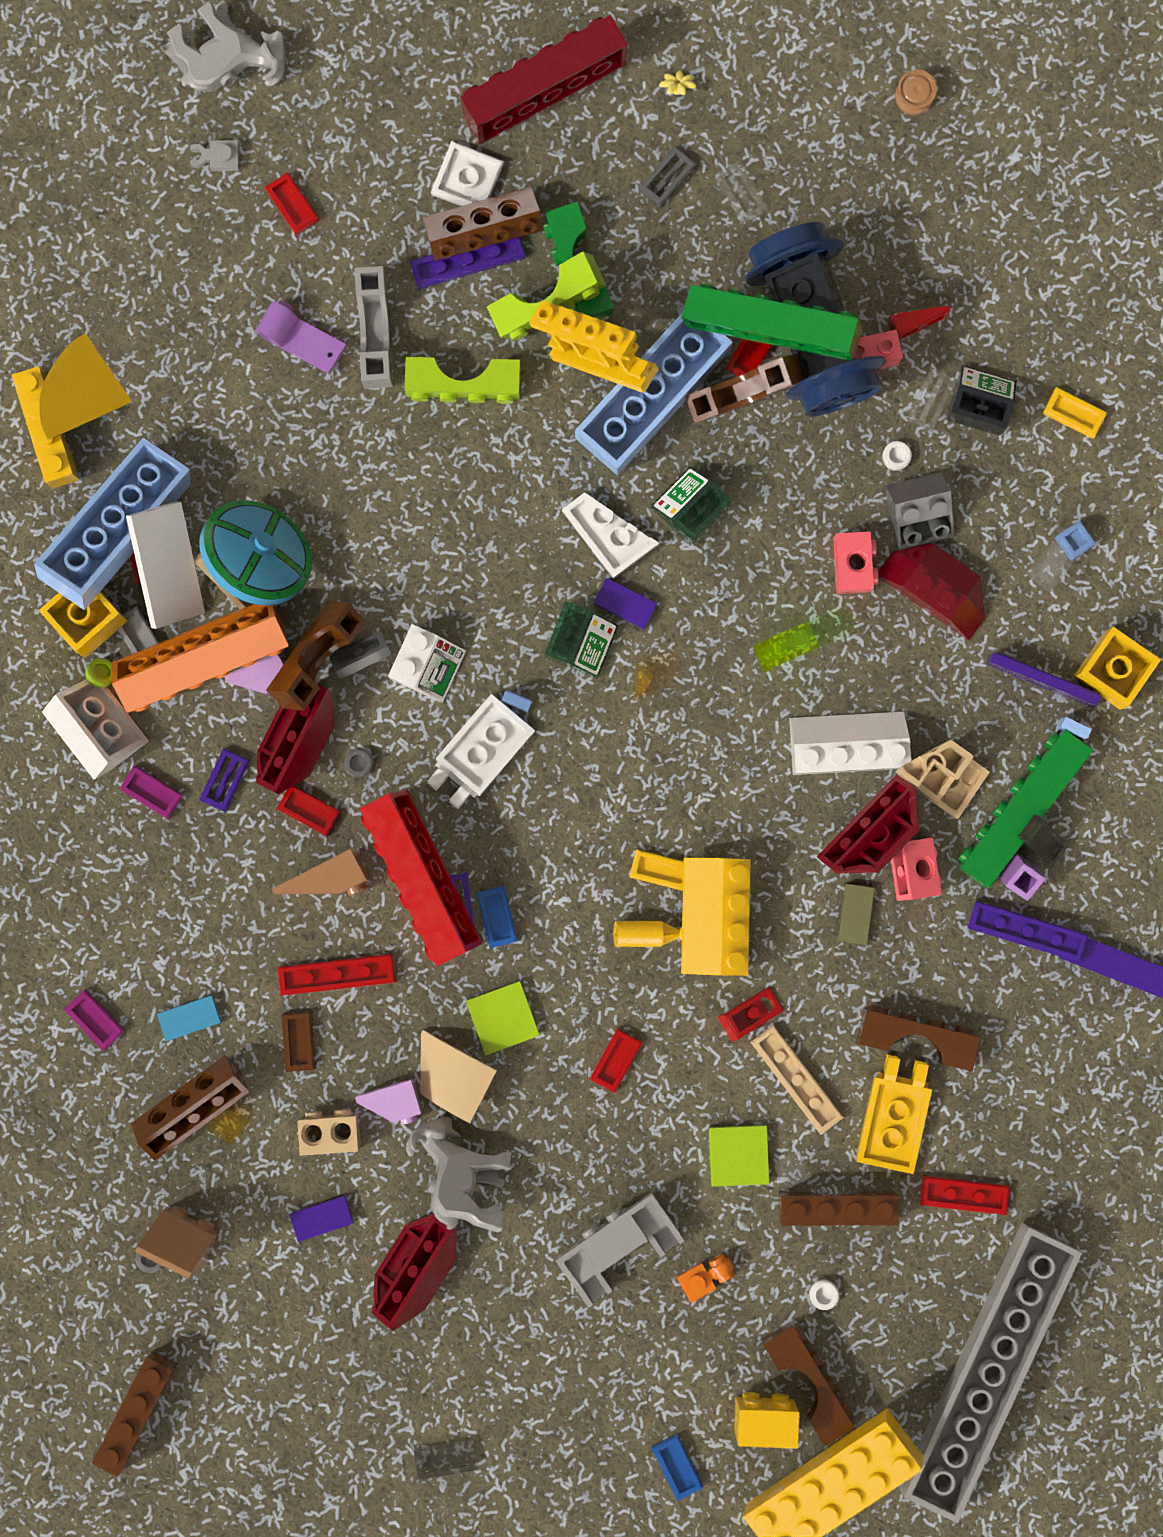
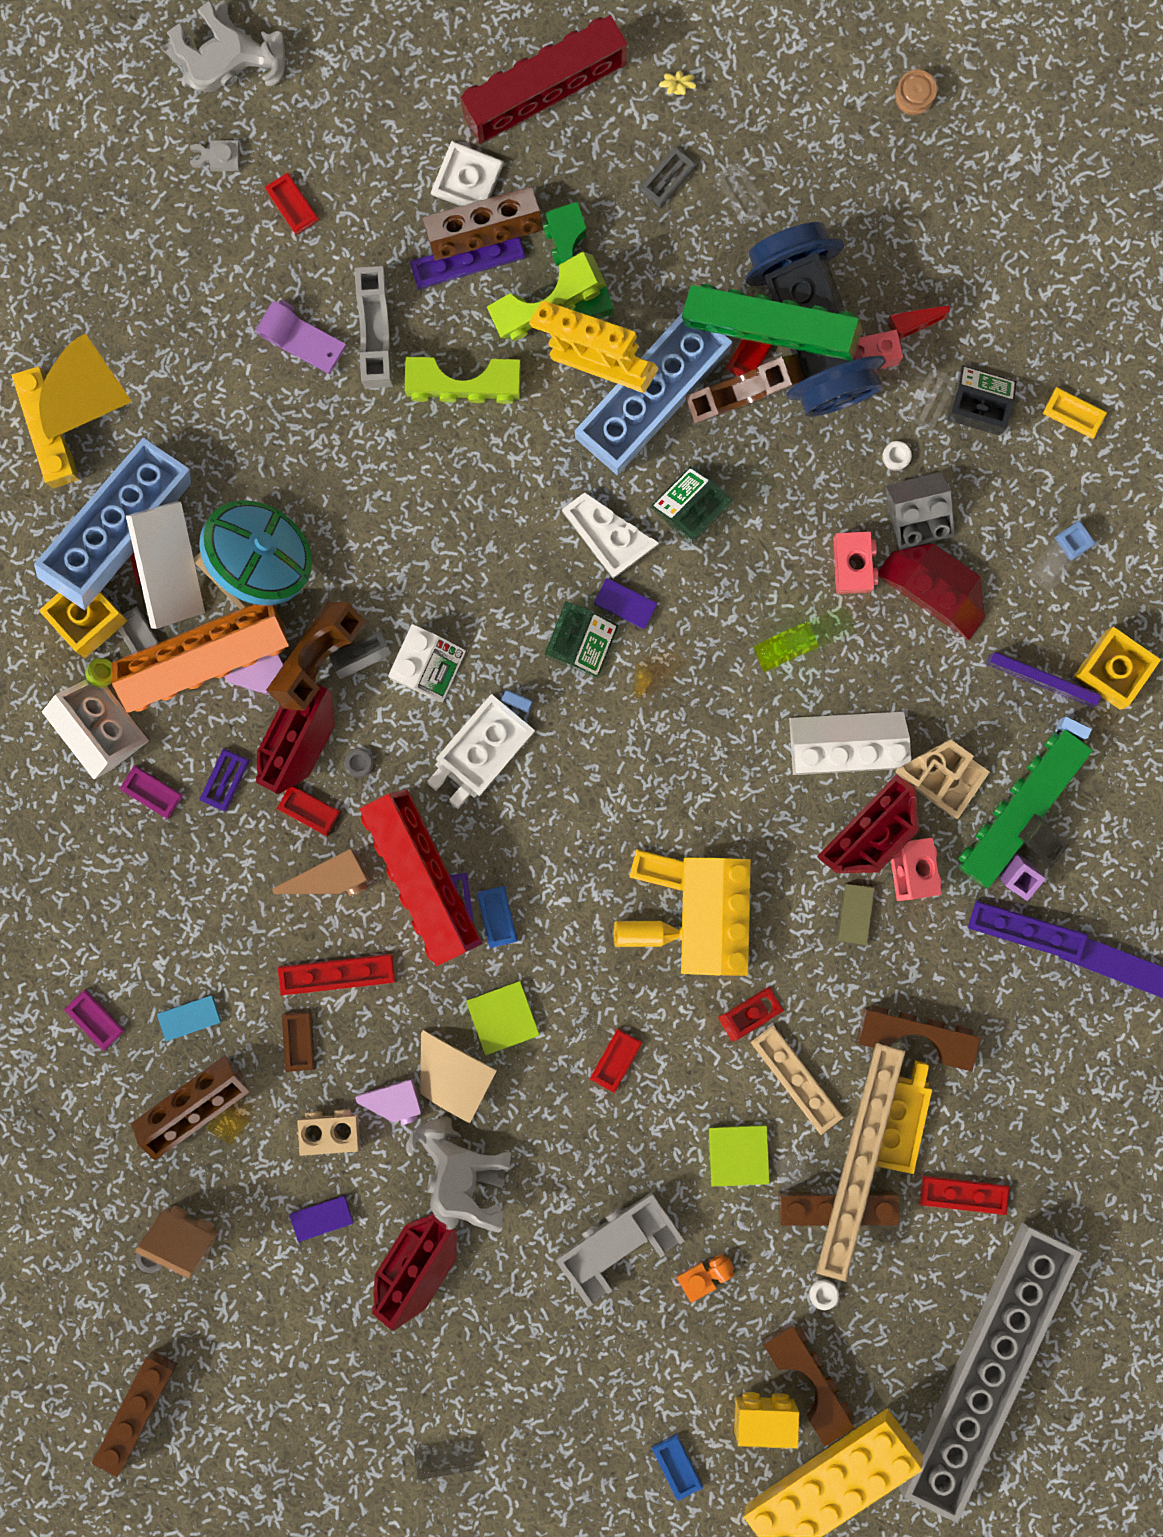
none -> tan tile [816,1043,906,1282]

